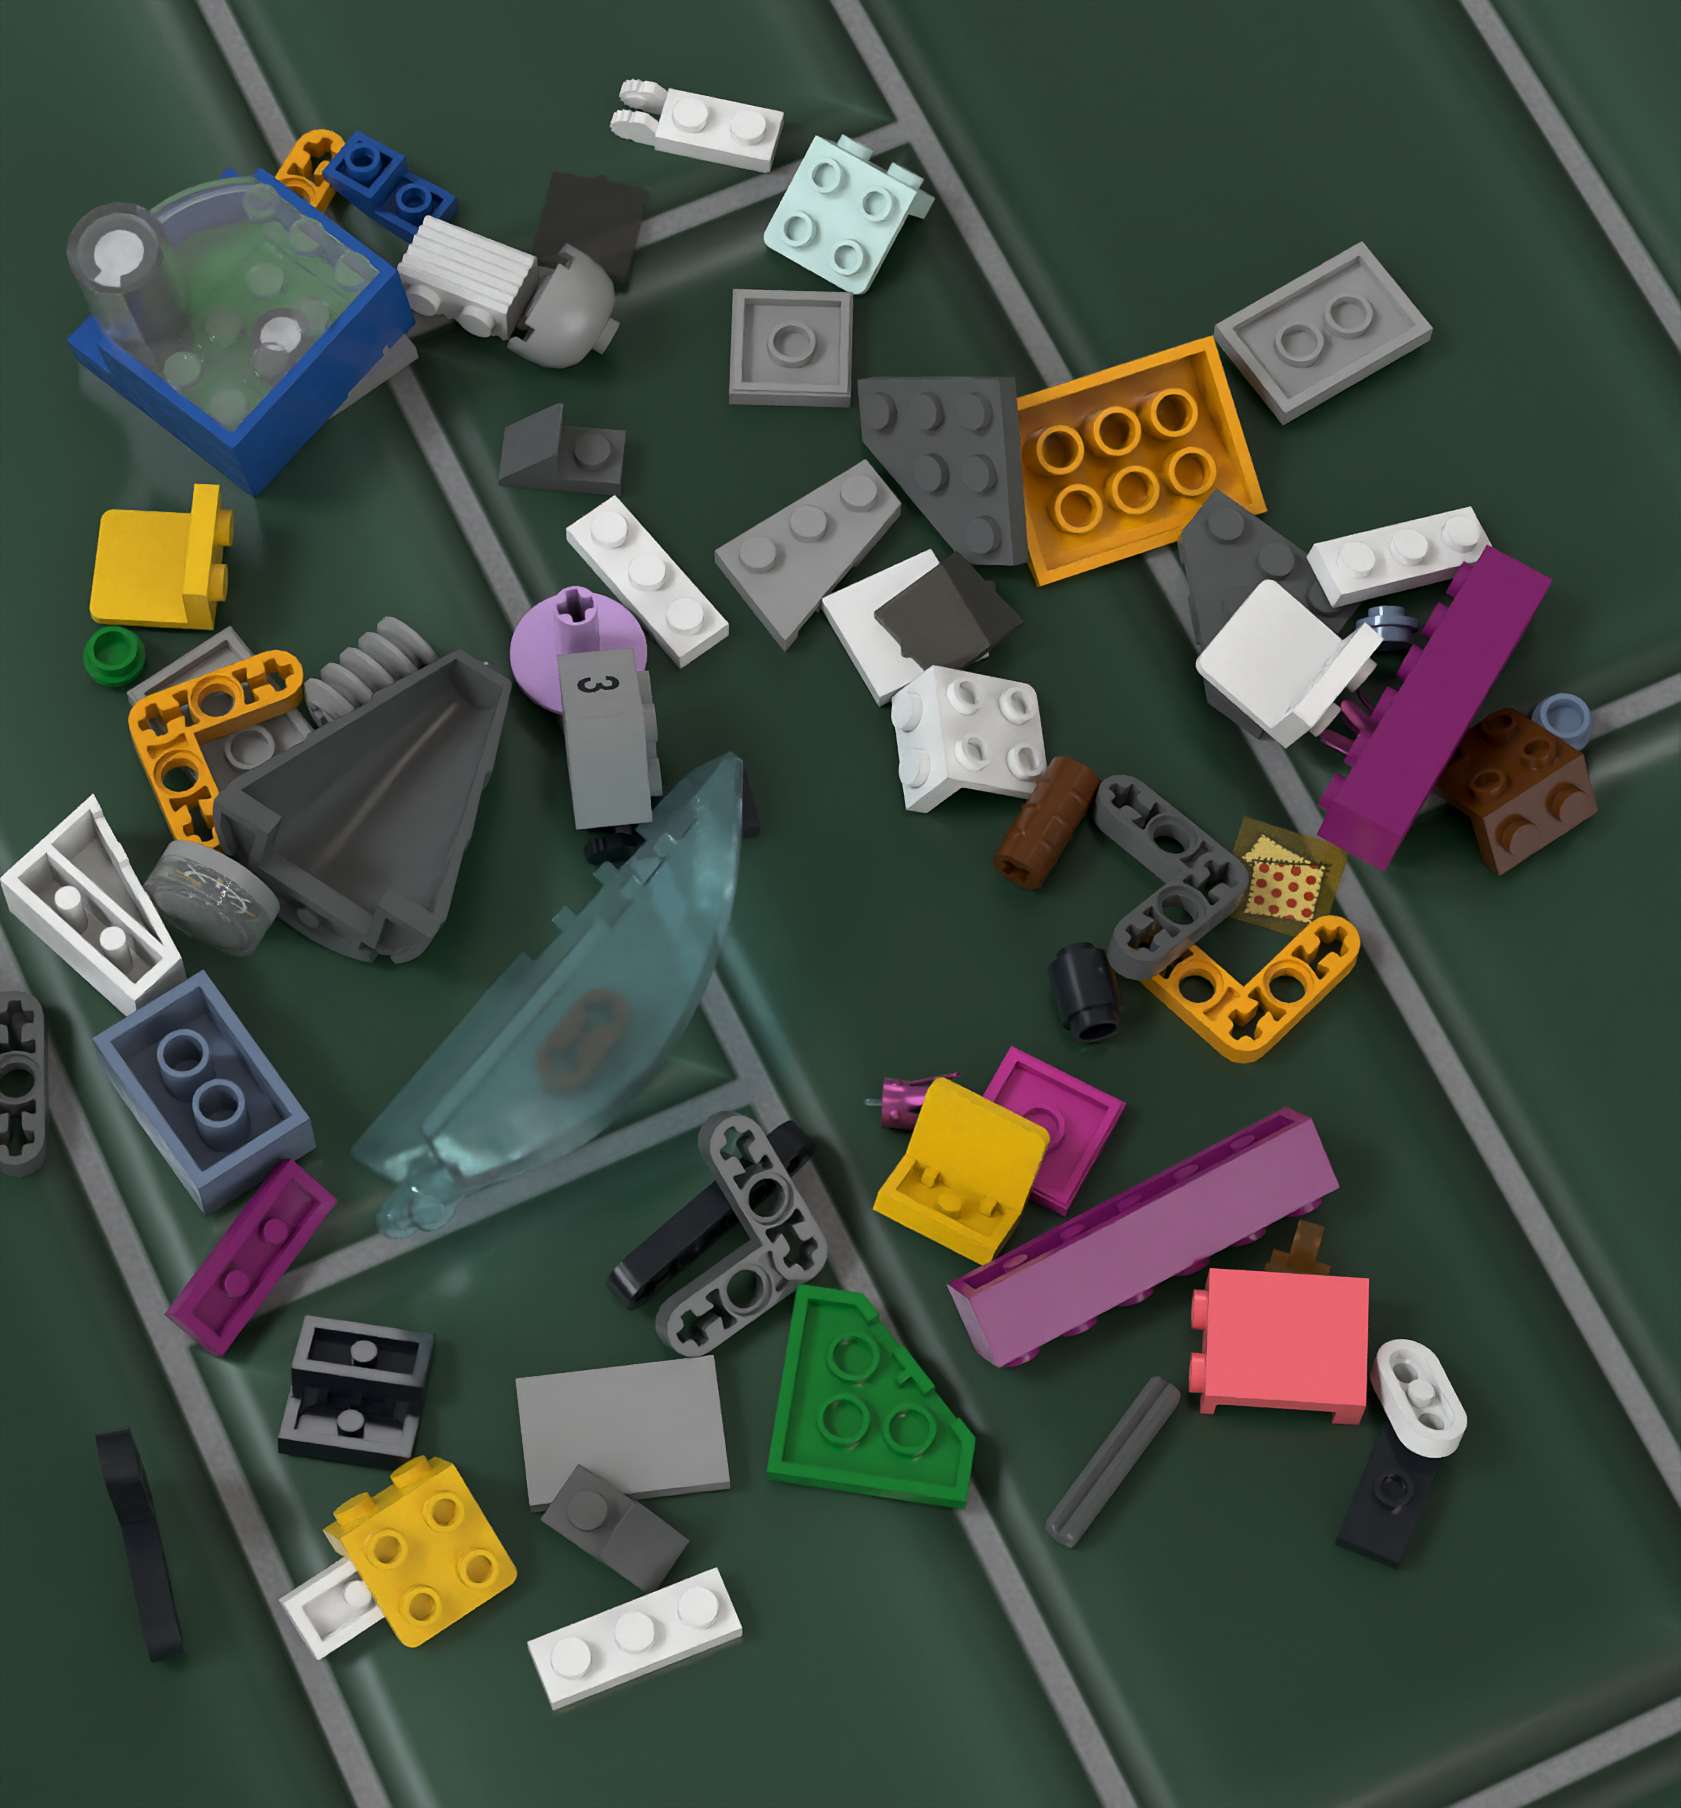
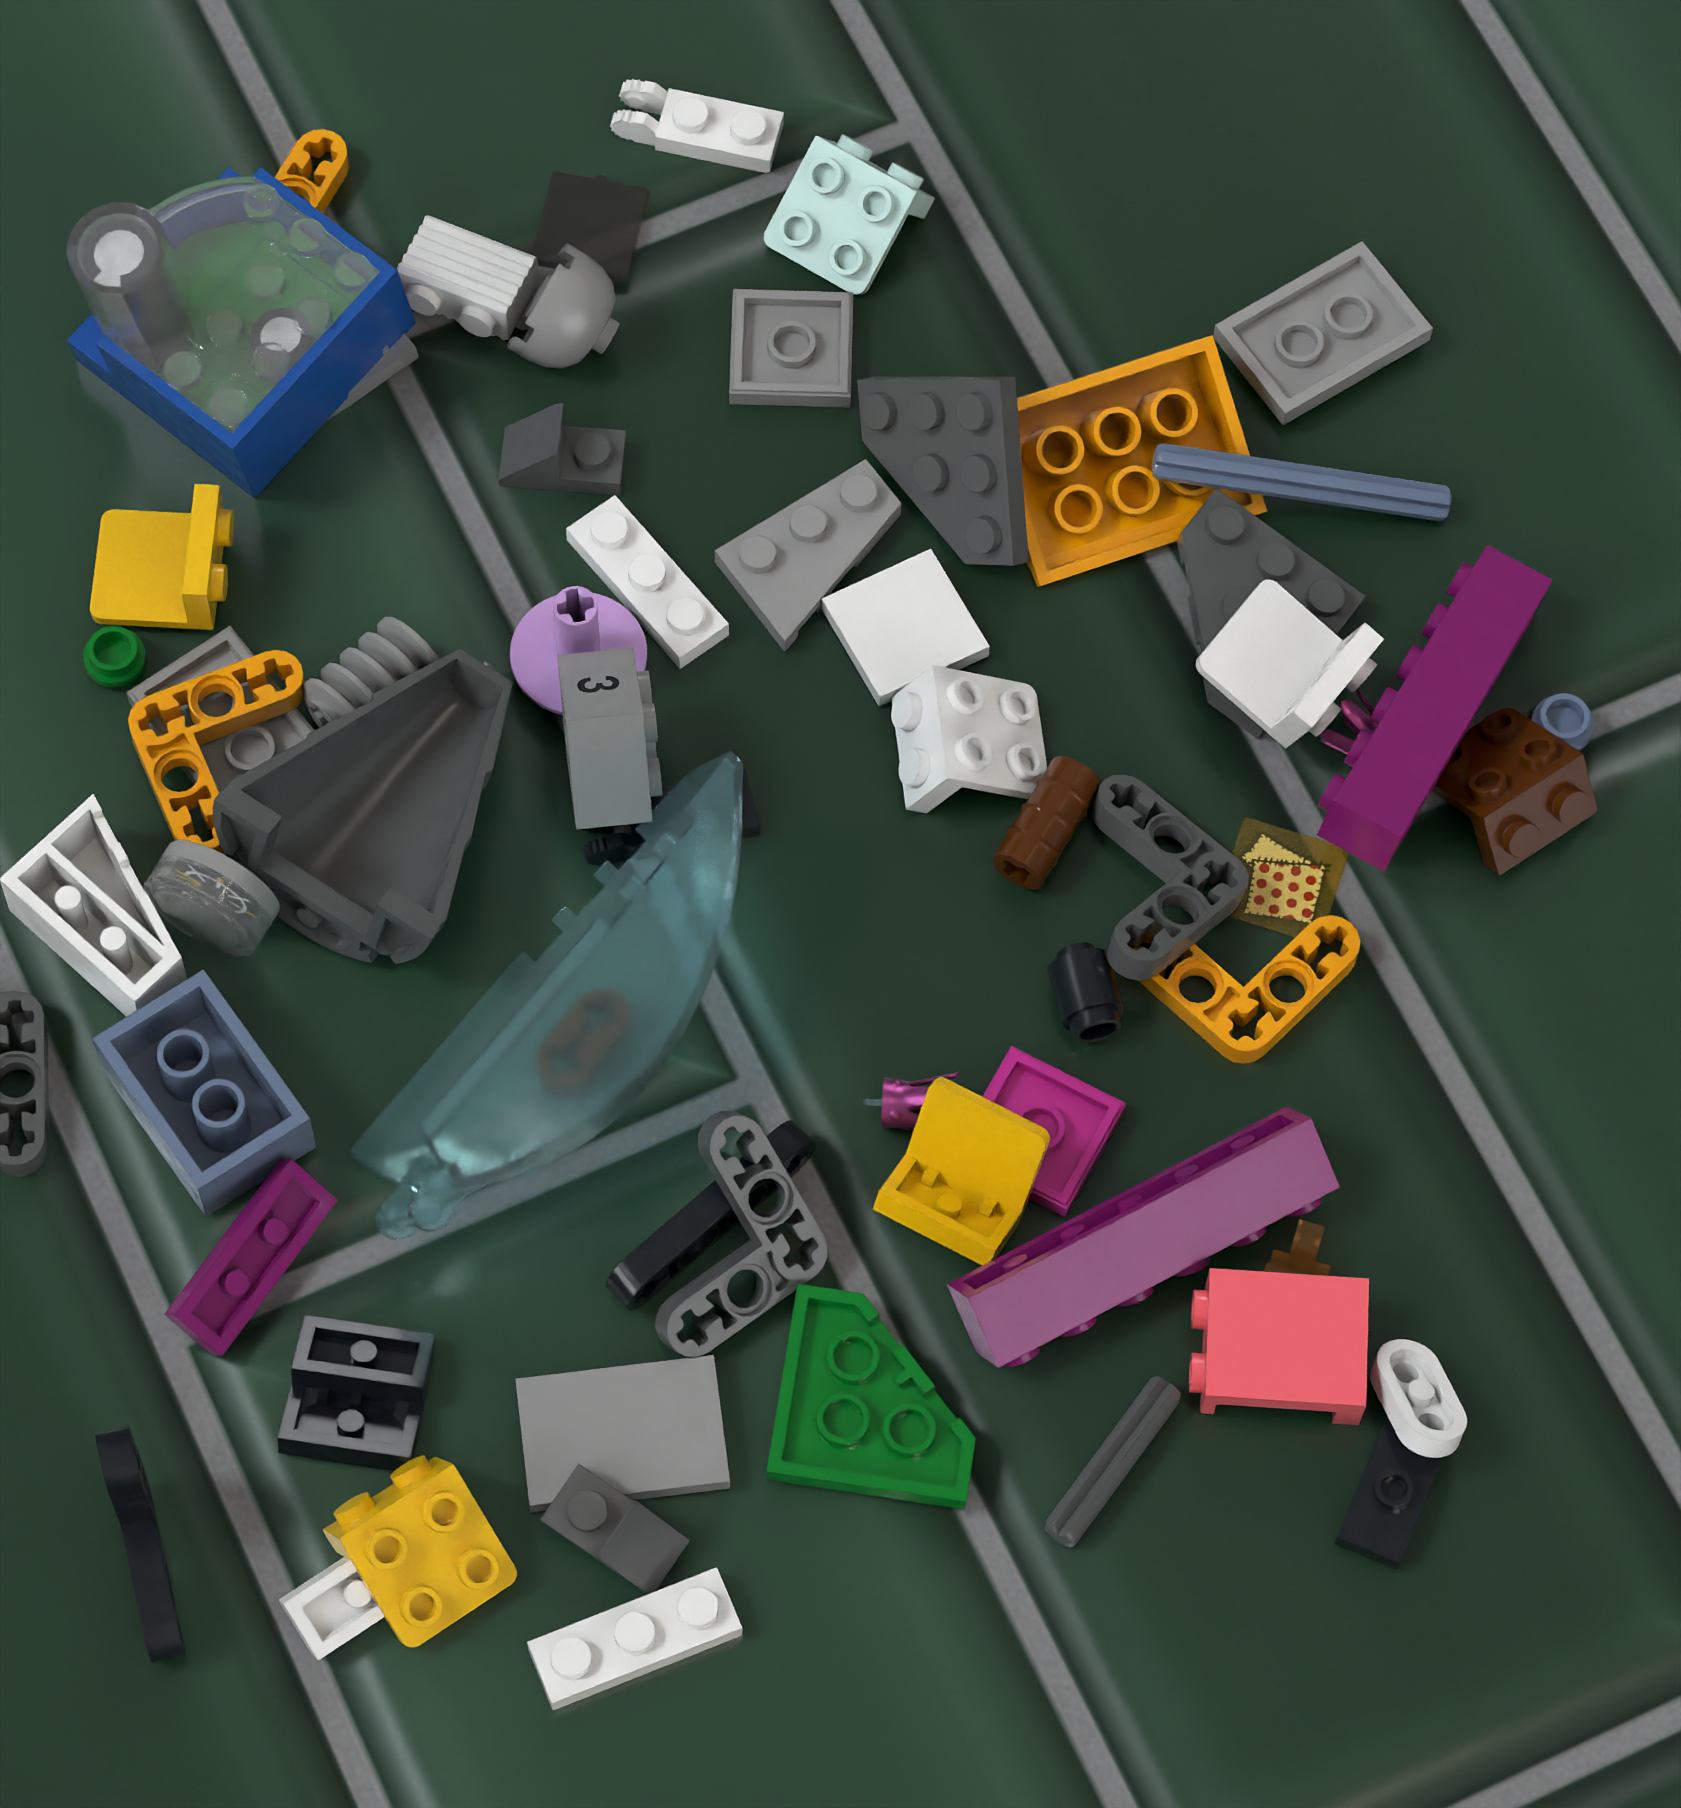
blue slope [322,130,458,244] -> none
clear smoke piece [874,551,1023,672] -> none
white plate [1306,506,1492,608] -> none
sand blue plate [1356,606,1418,652] -> none
none -> sand blue axle [1152,443,1452,521]

